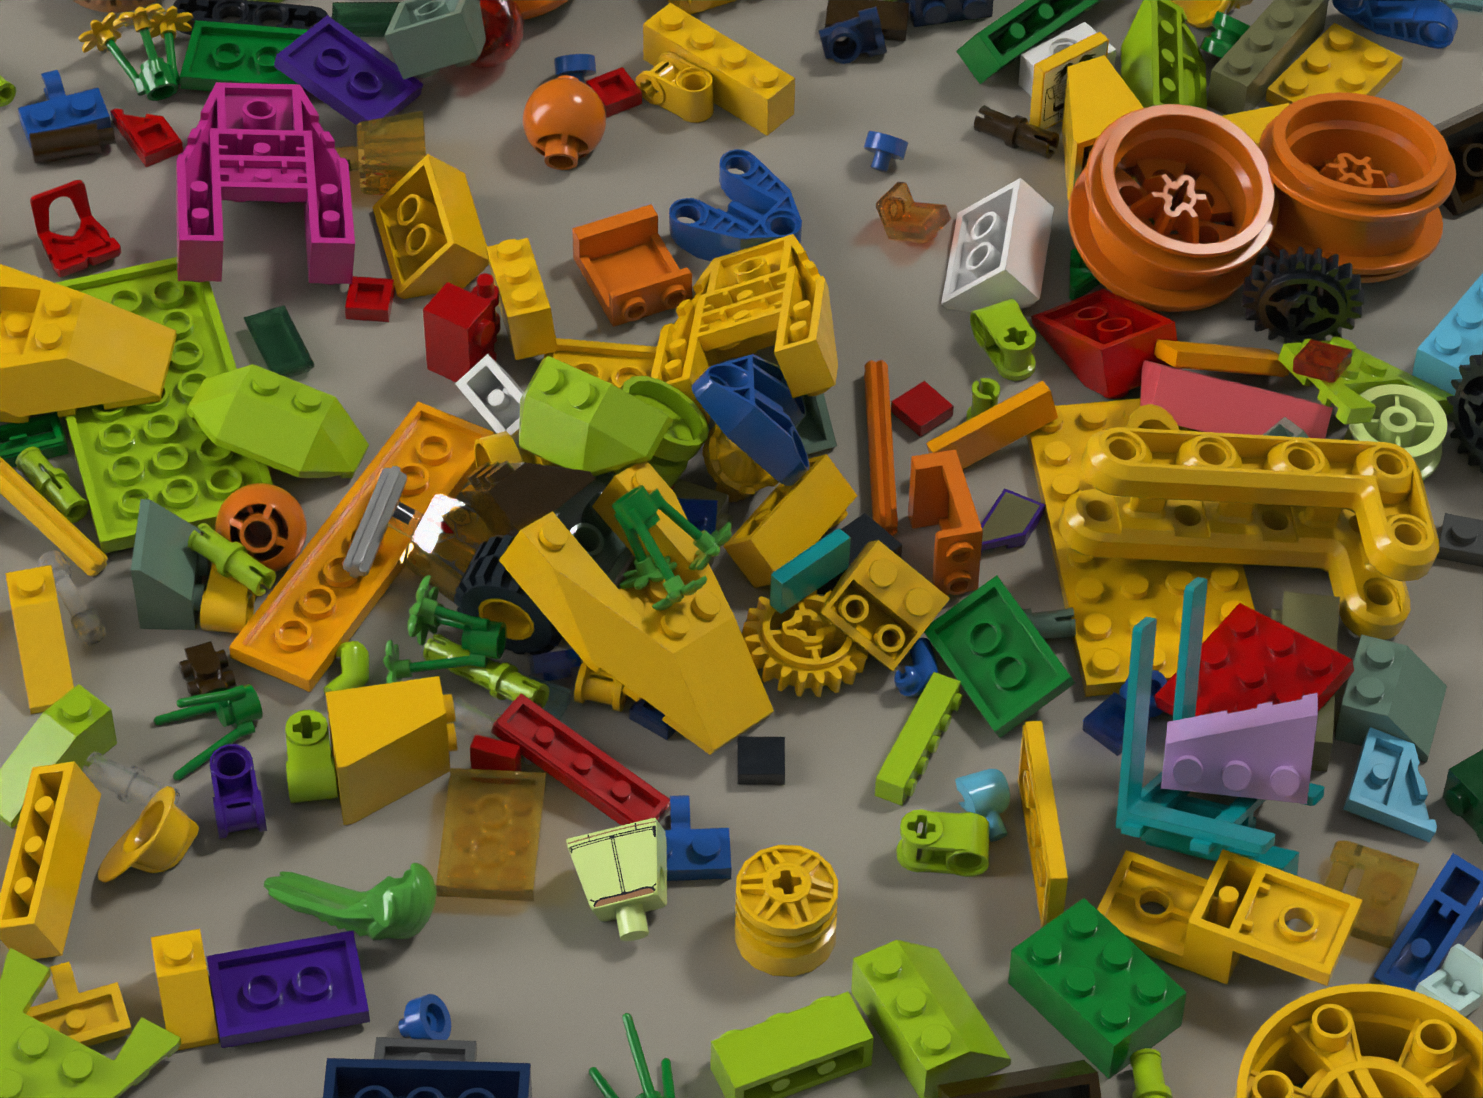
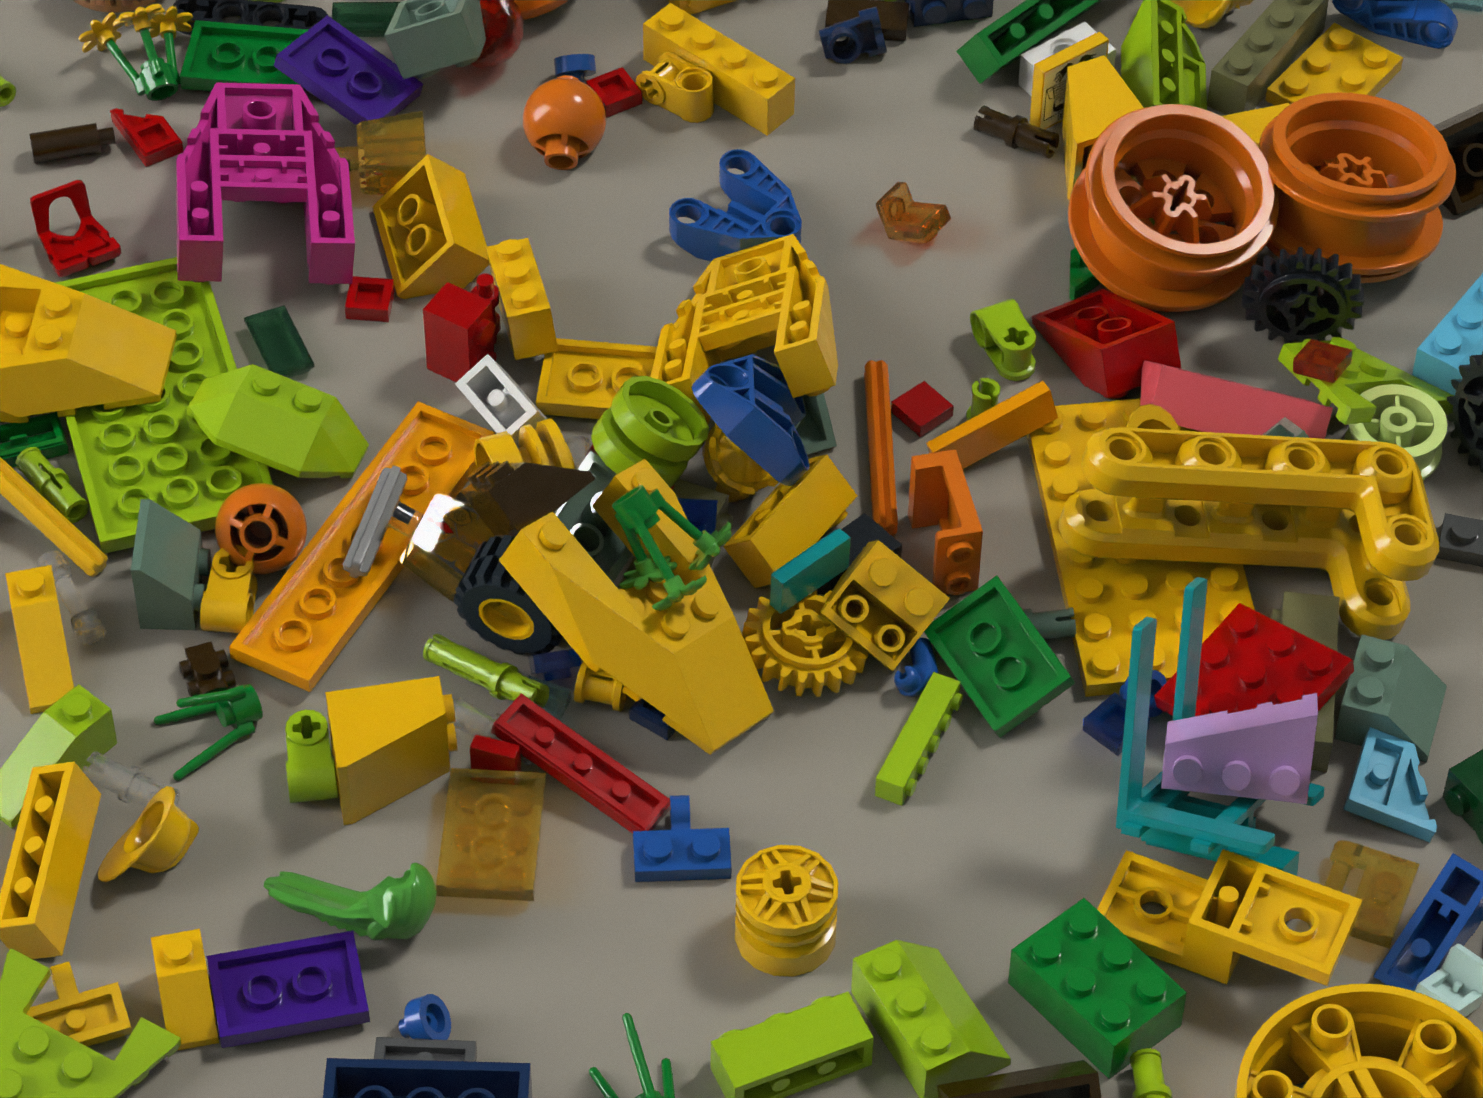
blue plate [18,70,111,148] -> none
lime pin [188,523,276,596] -> none
dark purple piece [210,744,267,839] -> none
lime arm [323,641,369,696] -> none
plant [383,575,507,683] -> none
lime wedge [519,356,673,476] -> none
yellowish green torso [566,818,667,941] -> none
orange panel [572,204,692,327] -> none
black tile [737,736,785,785] -> none
blue tile [864,131,908,172] -> none
lime piece [896,809,990,877] -> none
white slope [941,178,1054,312] -> none
medium azure piece [955,769,1010,842] -> none
olive tile [981,488,1045,555] -> none
yellow tile [1018,721,1068,928] -> none
light orange tile [1154,339,1289,377] -> none
green wheel [1199,11,1250,59] -> none

